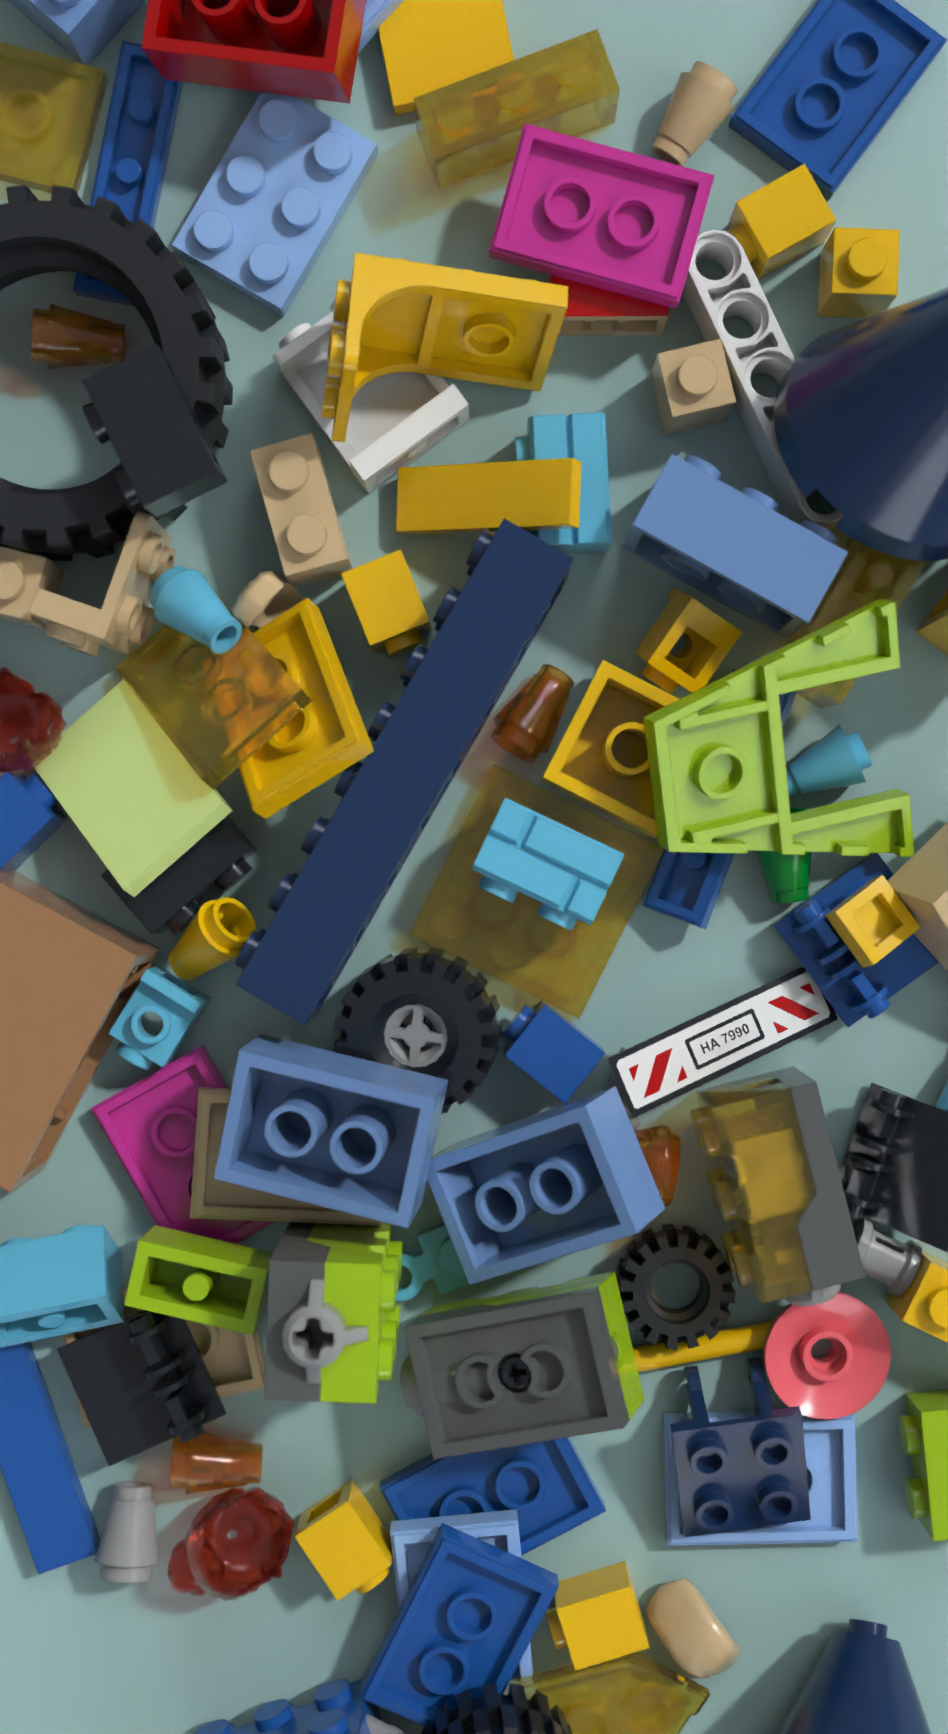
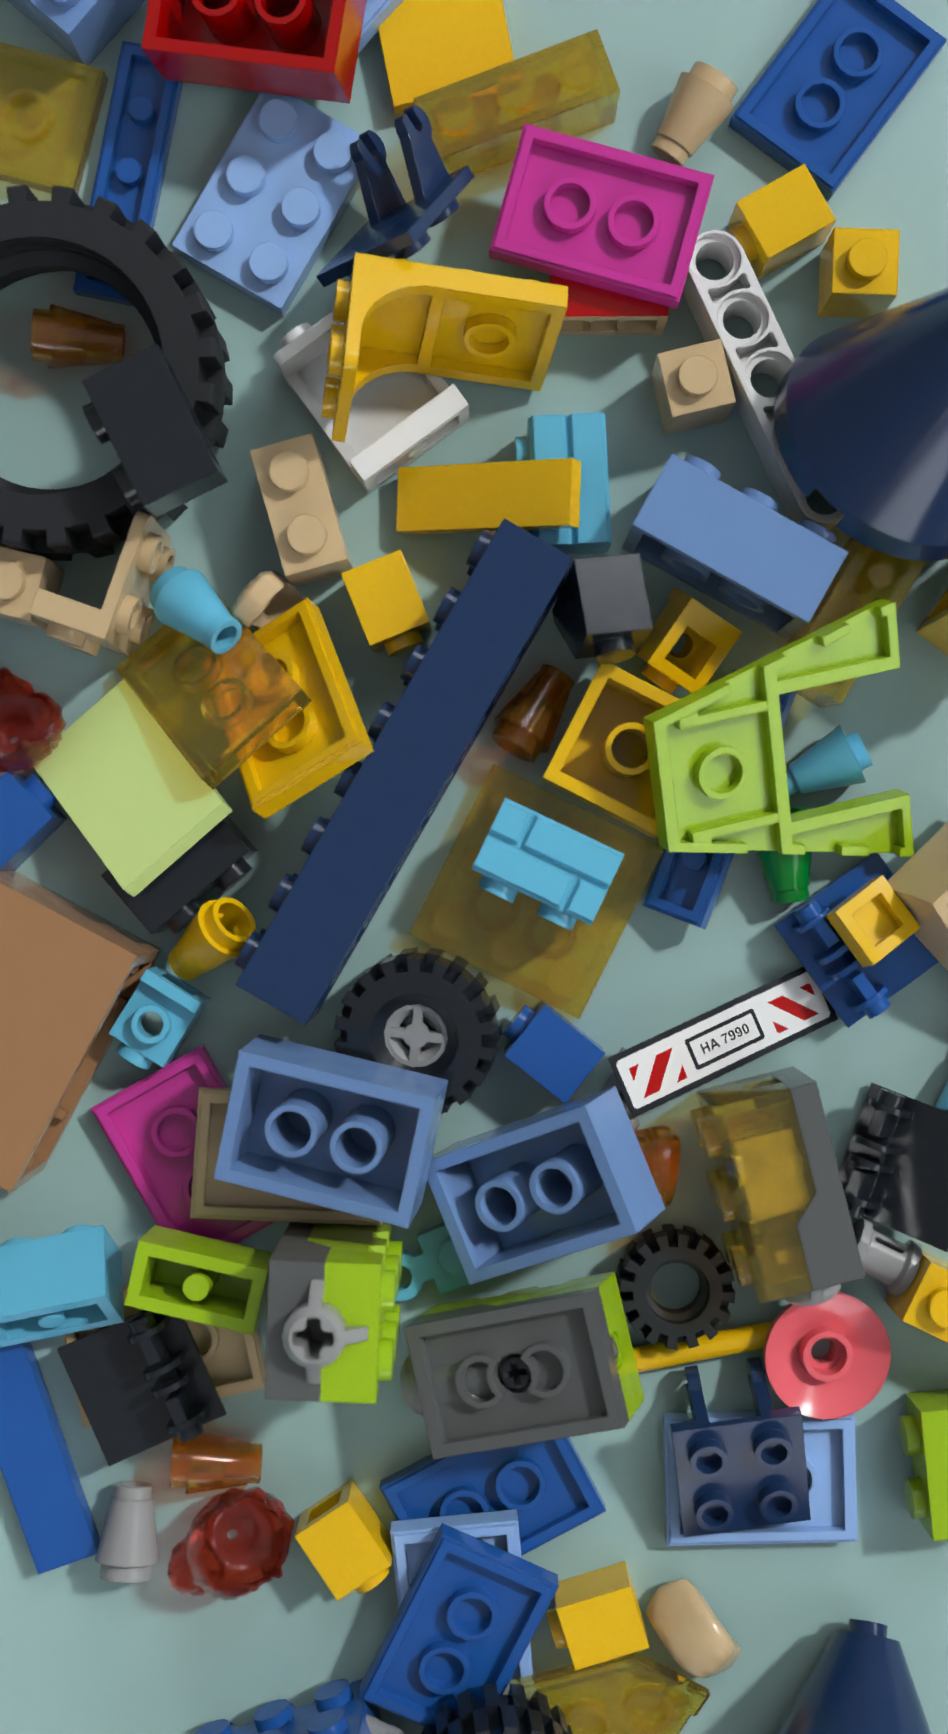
none -> dark blue plate [316,105,474,287]
none -> black slope [552,553,653,664]

